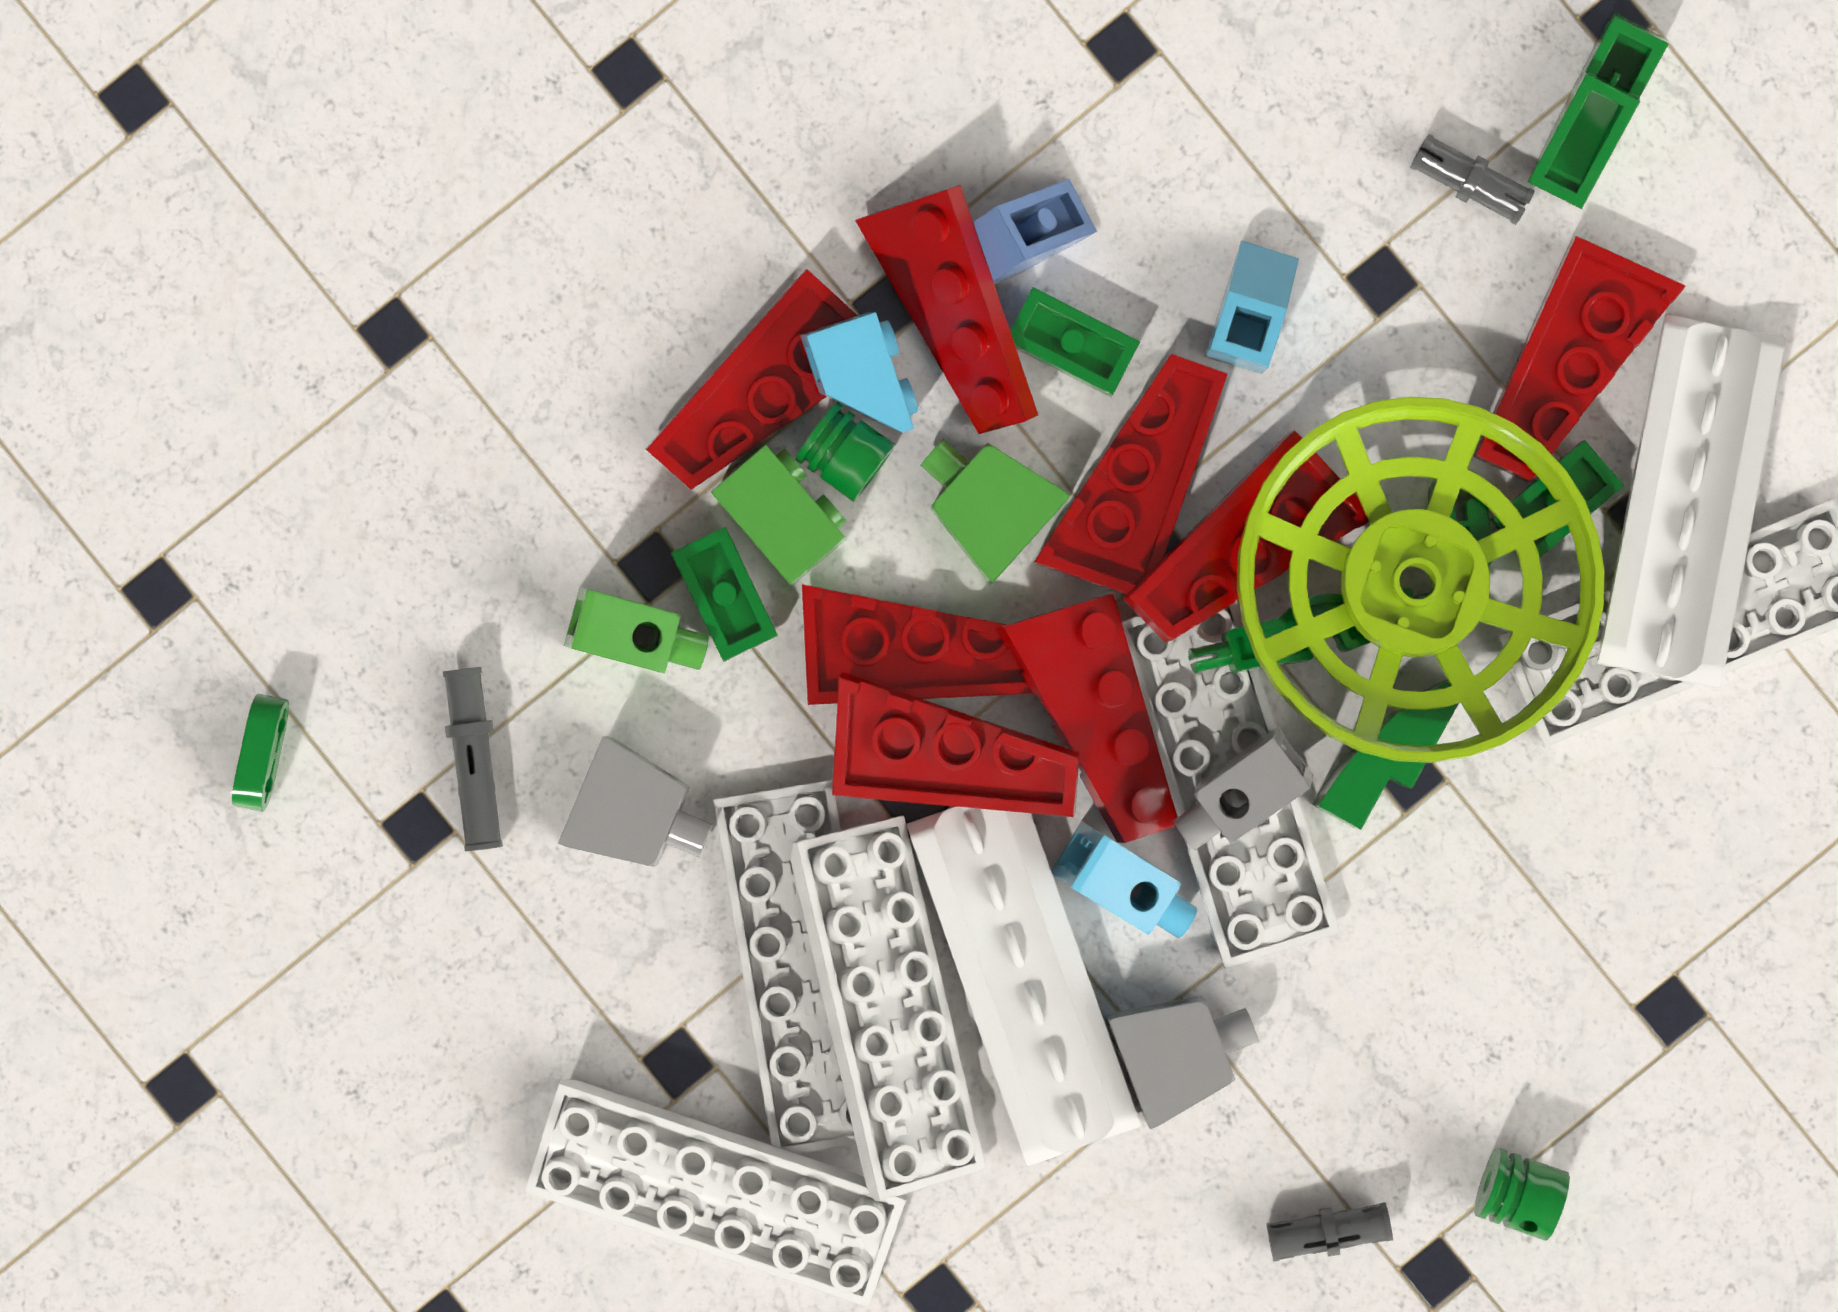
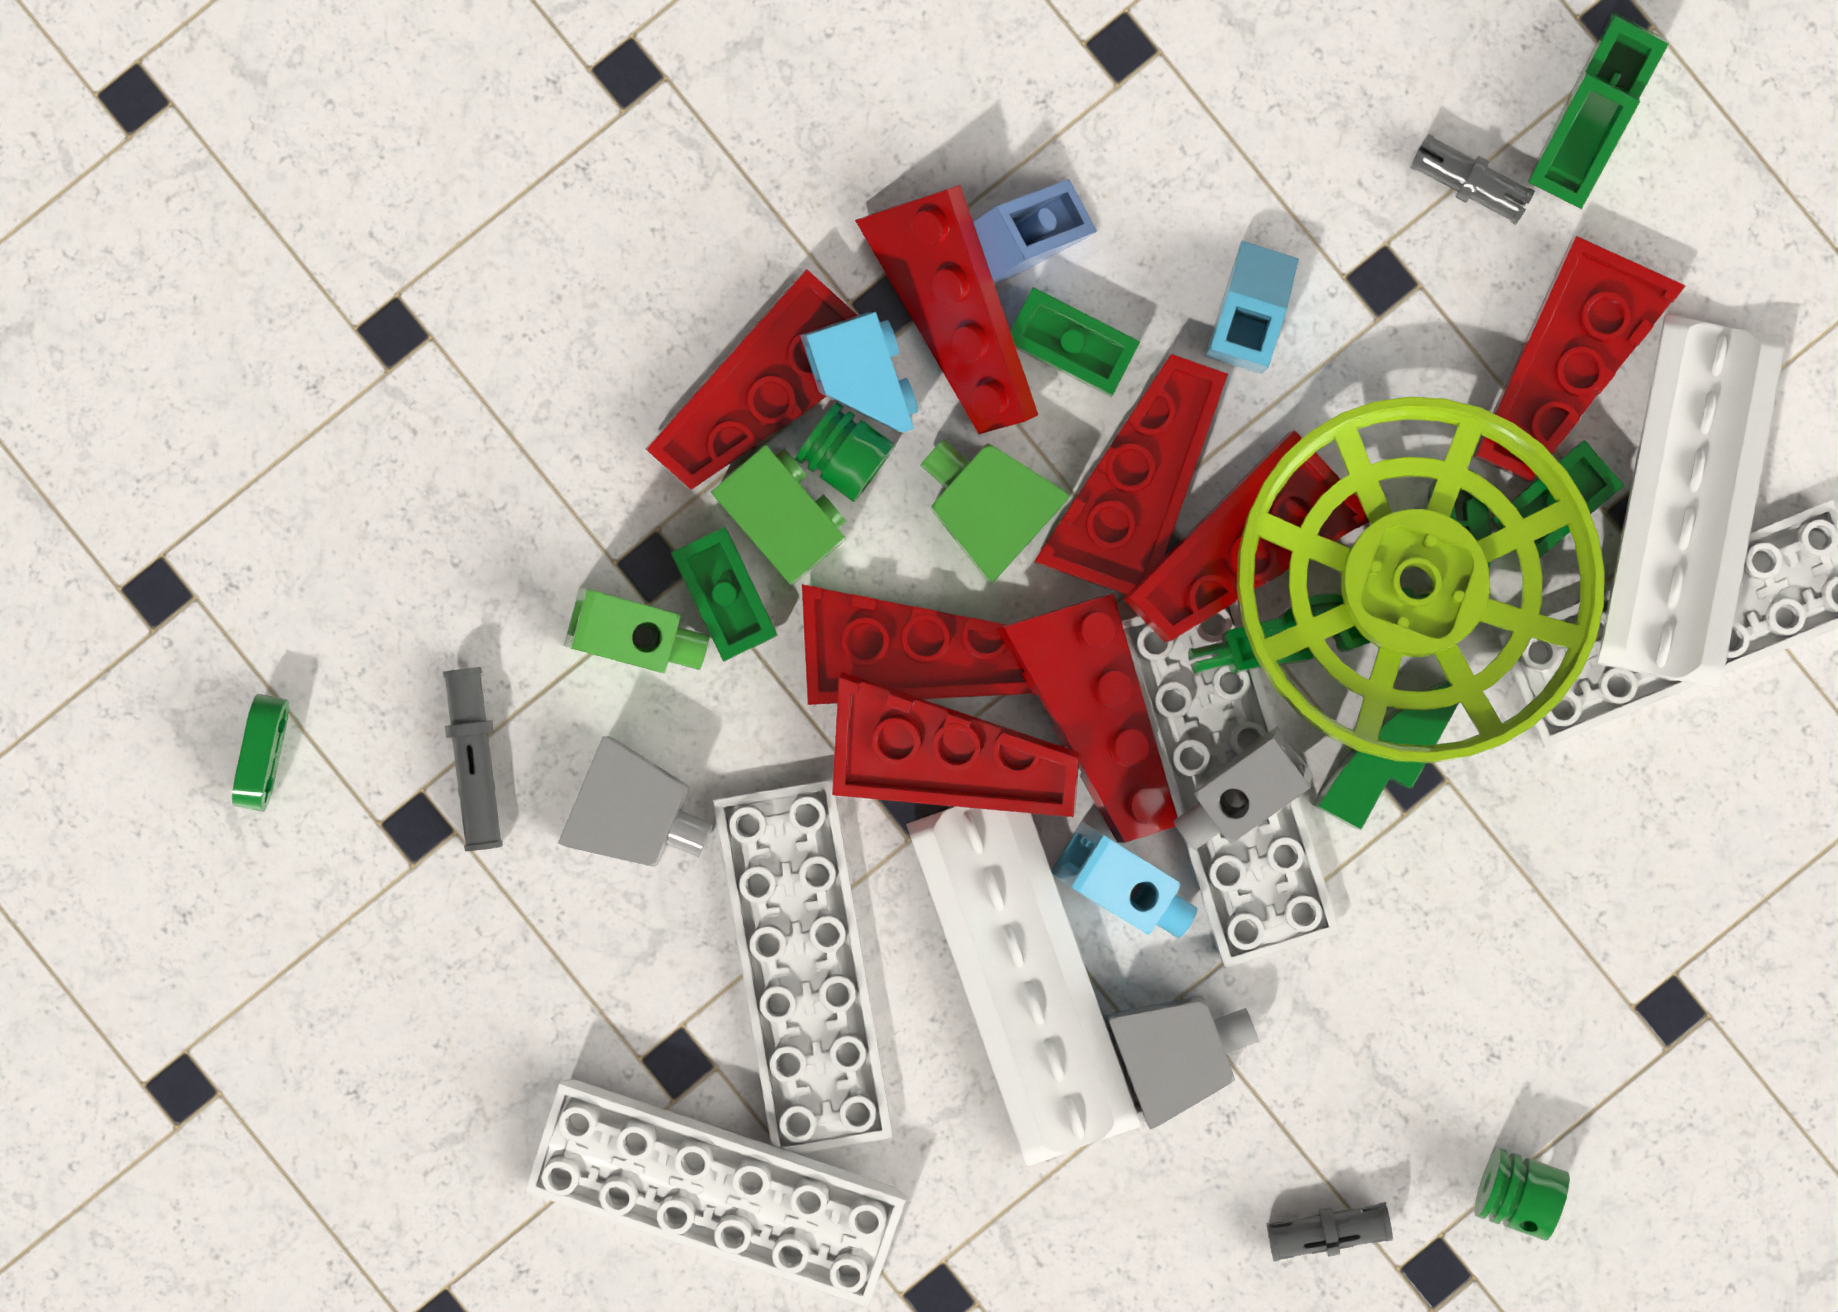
white plate [790,816,986,1201] -> none

